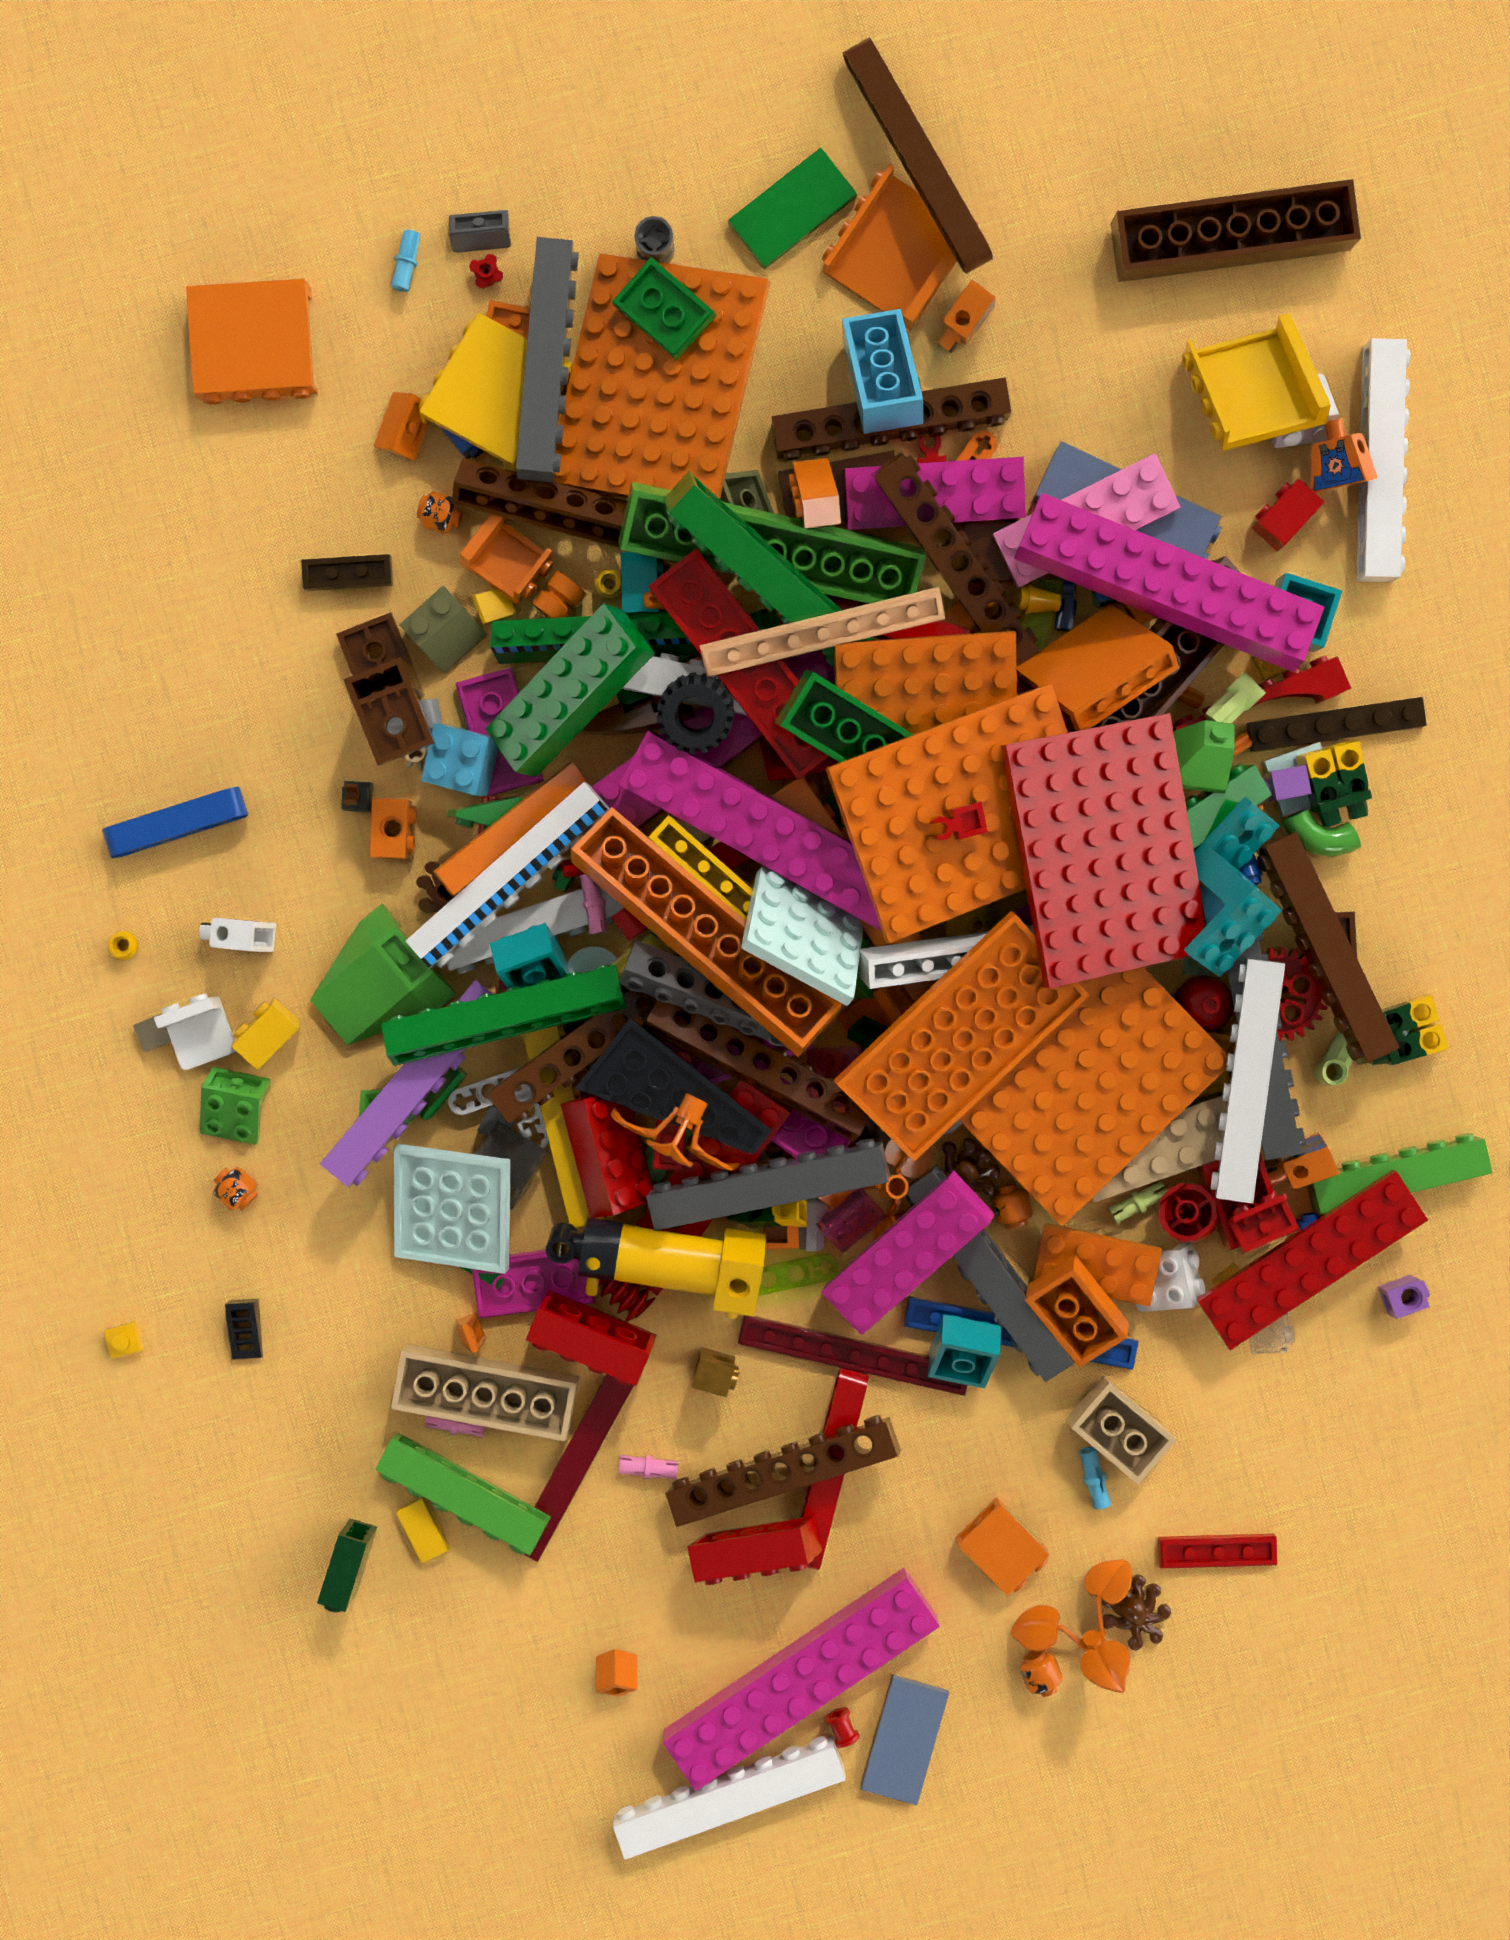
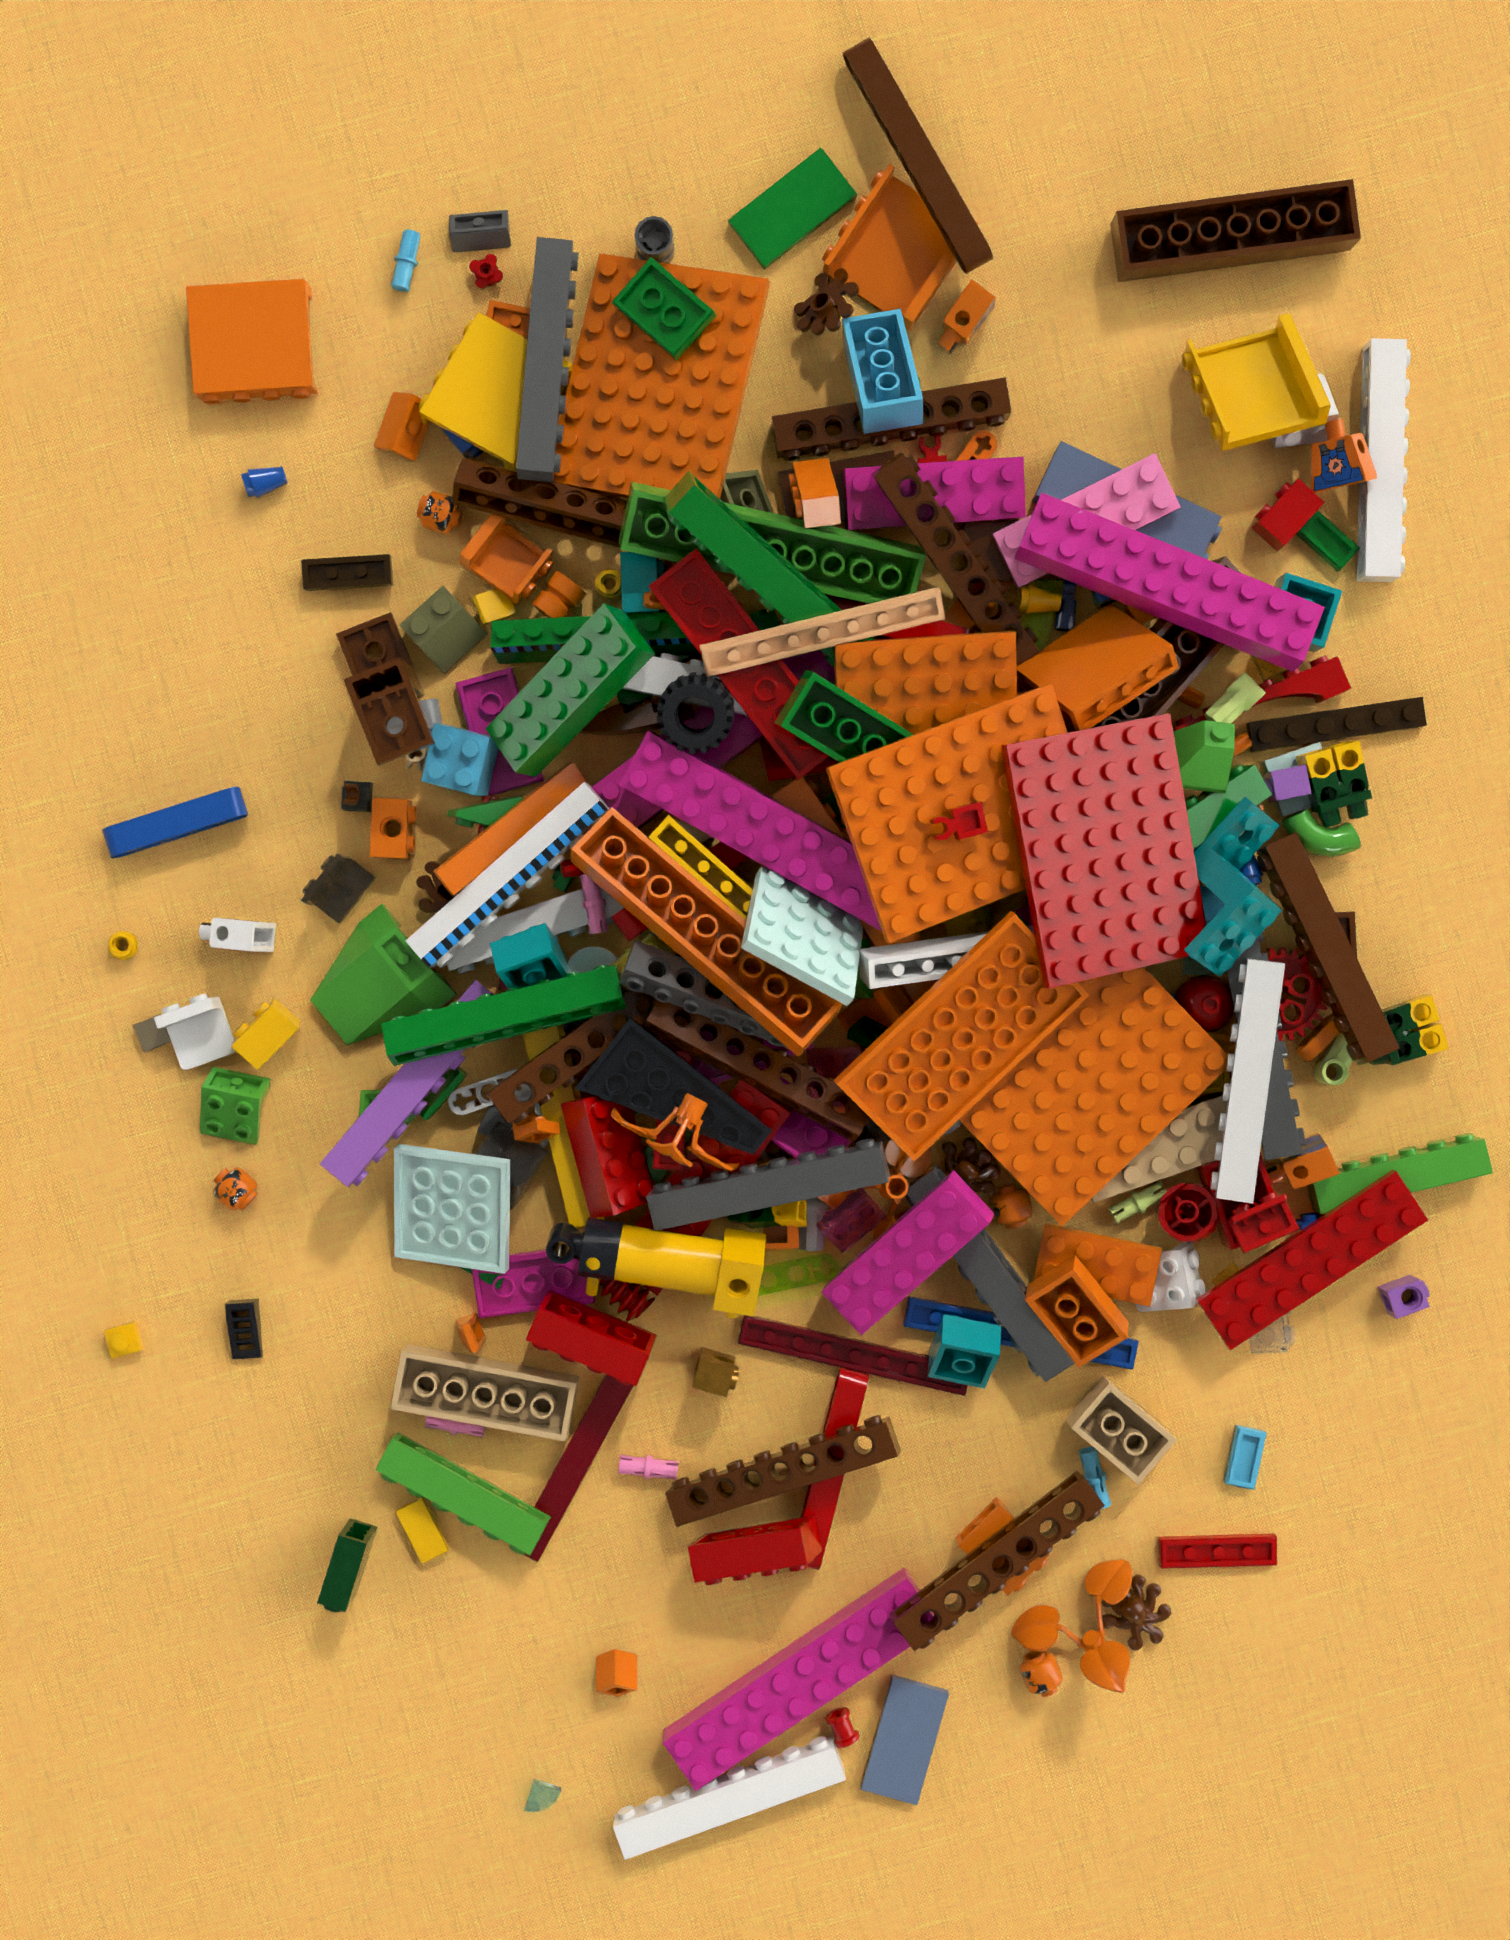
none -> blue cone [241,466,288,498]
none -> clear smoke bracket [301,854,377,923]
none -> orange bracket [512,1113,560,1144]
none -> clear light blue tile [524,1779,562,1812]
none -> reddish brown animal [794,268,859,336]
none -> reddish brown brick [889,1471,1105,1652]
none -> medium azure tile [1224,1425,1267,1490]
none -> orange beam [1295,1013,1339,1063]
none -> green tile [1296,510,1360,572]

